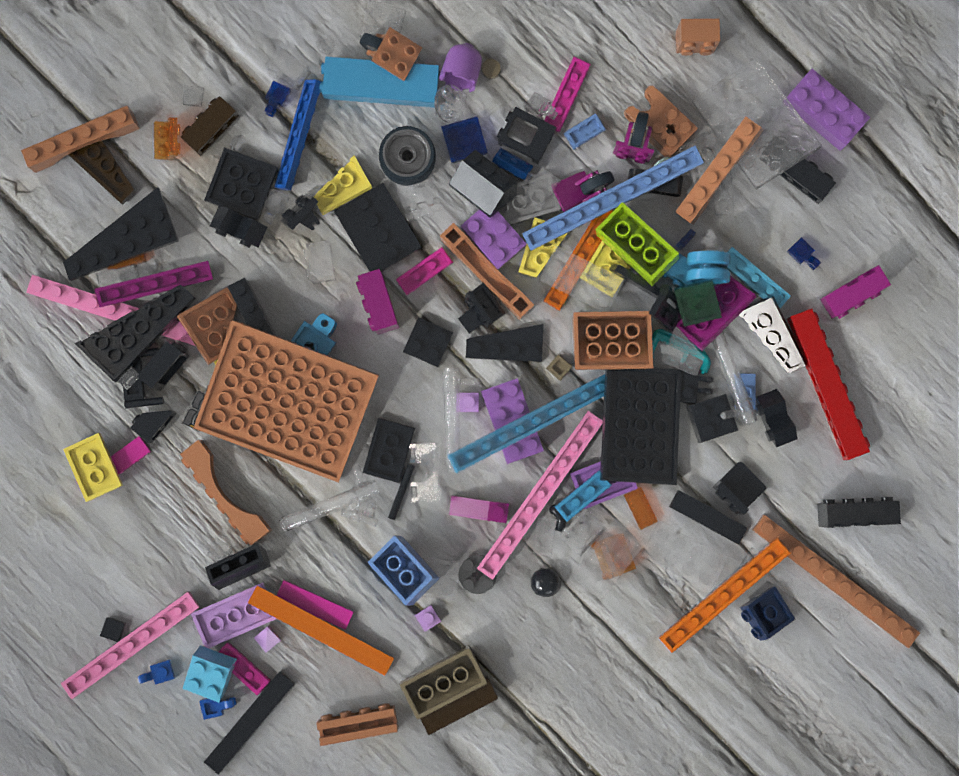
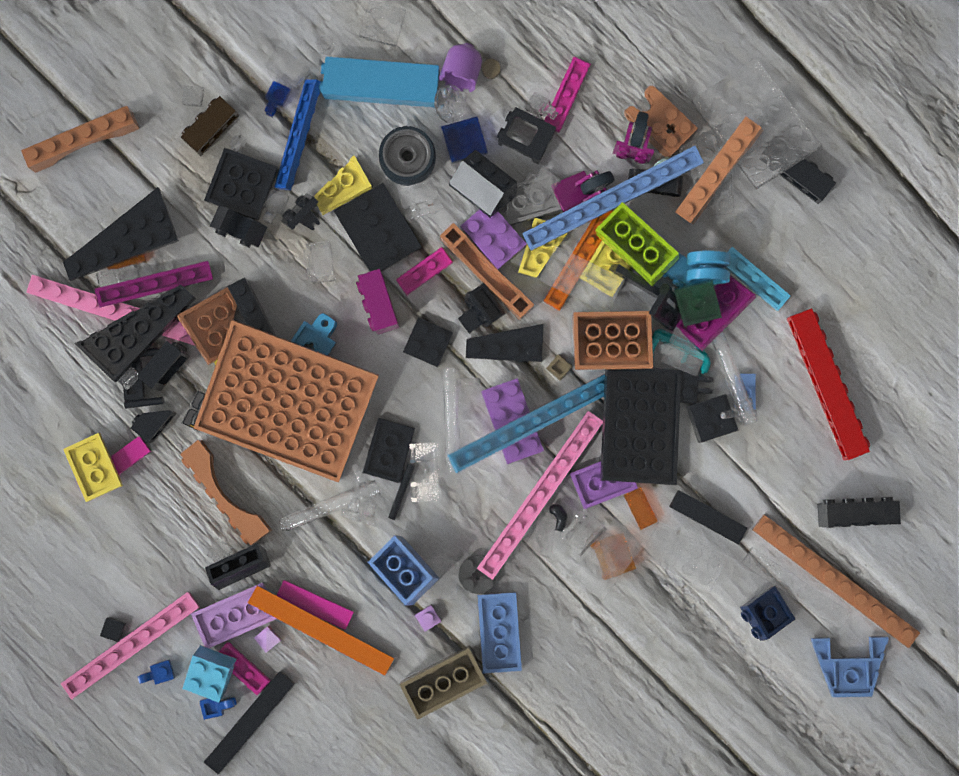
dark brown wing [68,140,136,205] -> none
clear orange bracket [153,117,181,161] -> none
nougat brick [316,703,399,746] -> none
nougat plate [359,27,422,81] -> none
dark brown brick [420,675,498,735] -> none
slope [449,496,509,523] -> none
lavender plate [459,393,479,412] -> none
blue plate [492,148,534,180] -> none
black hair [531,568,561,597] -> none
dark azure tile [555,470,612,522] -> none
medium blue plate [563,113,606,150] -> none
orange tile [659,538,791,653] -> none
nougat brick [676,18,720,56] -> none
clear blue tile [676,229,696,250] -> none
black bracket [713,462,766,515] -> none
wing [739,296,807,374] -> none
black brick [755,389,798,448] -> none
medium lavender brick [783,69,870,151] -> none
clear blue plate [787,237,821,270] -> none
magenta wedge [820,265,891,319] -> none
none -> medium blue plate [478,592,522,674]
none -> medium blue wing [811,636,888,697]

